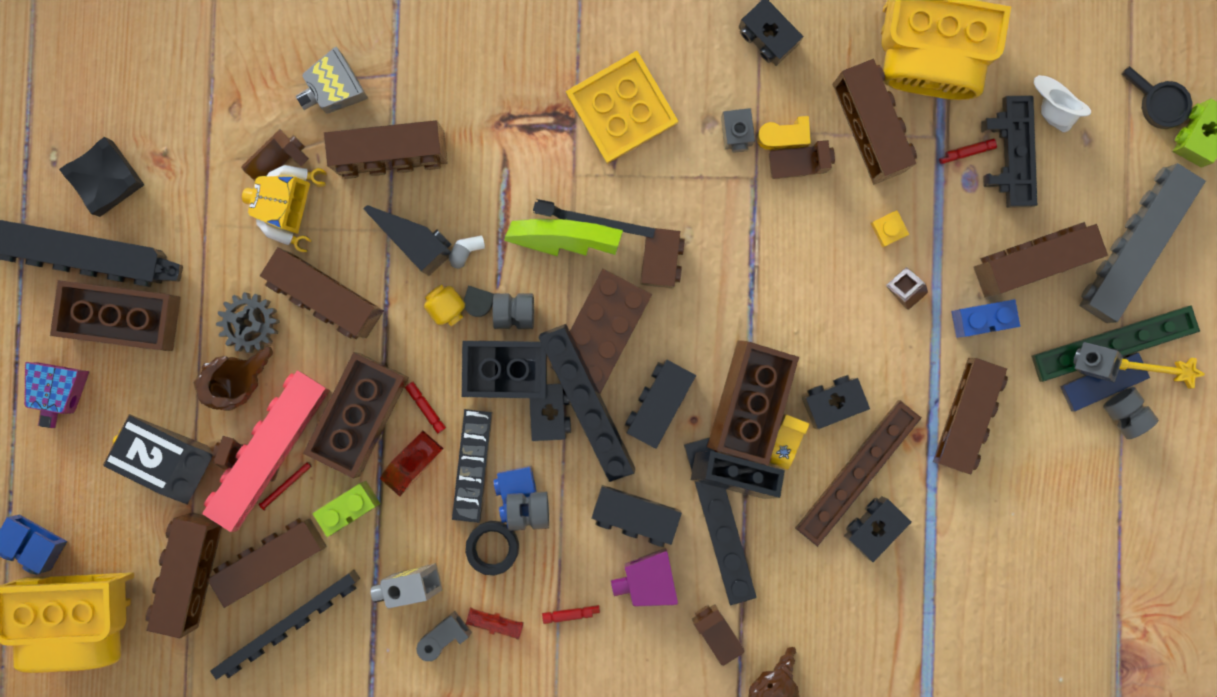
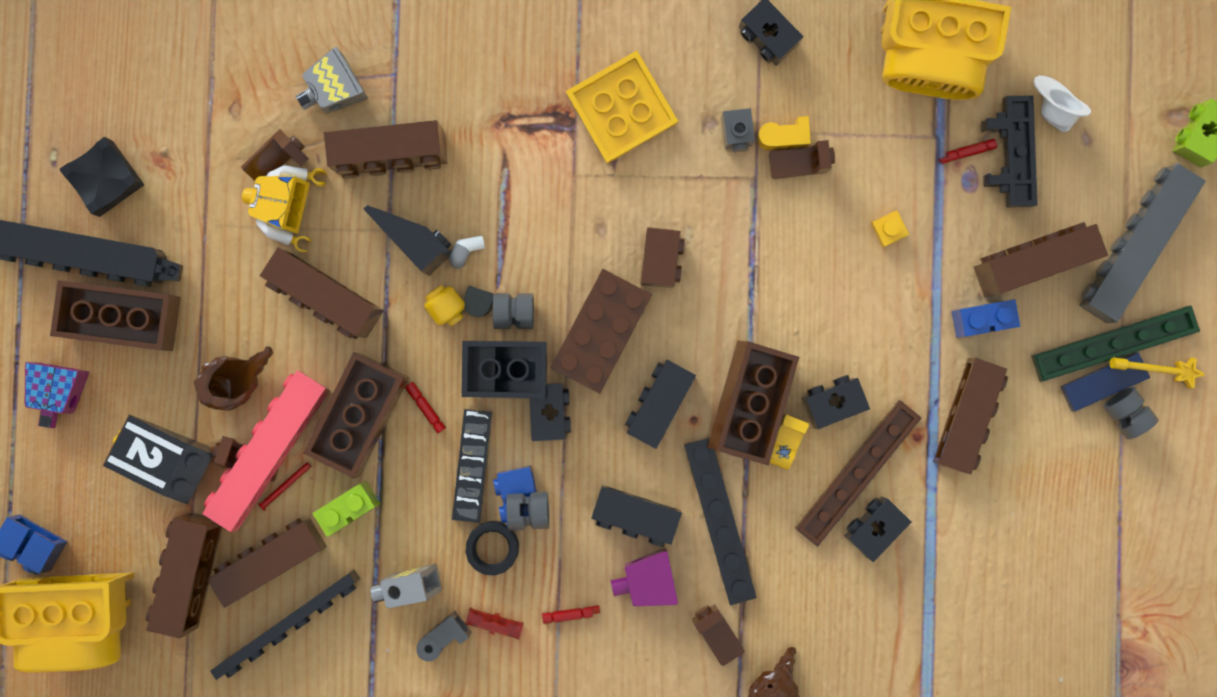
dark grey gear [216,292,280,353] -> none
clear red slope [379,431,444,496] -> none
lime slope [504,219,623,256] -> none
black piece [533,199,655,238] -> none
black plate [539,324,636,482] -> none
black brick [691,451,785,499] -> none
reddish brown brick [833,58,917,185] -> none
reddish brown slope [886,267,928,310] -> none
dark grey brick [1074,342,1124,383] -> none
black piece [1121,66,1192,129] -> none

